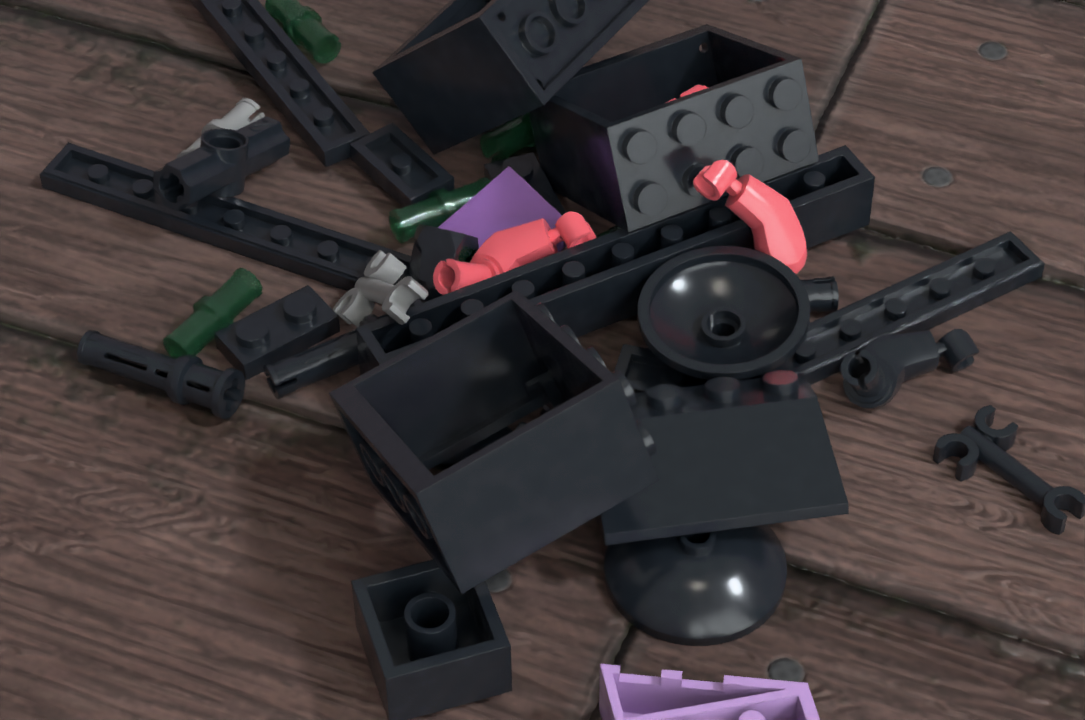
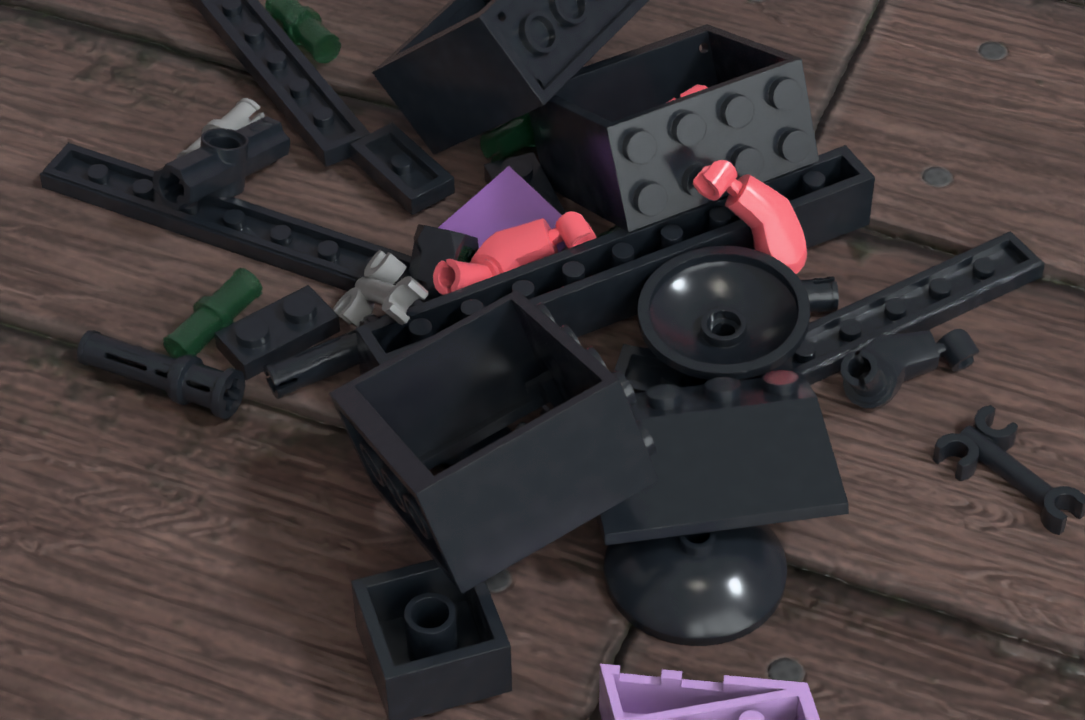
clear green pin [388,177,491,243] -> none

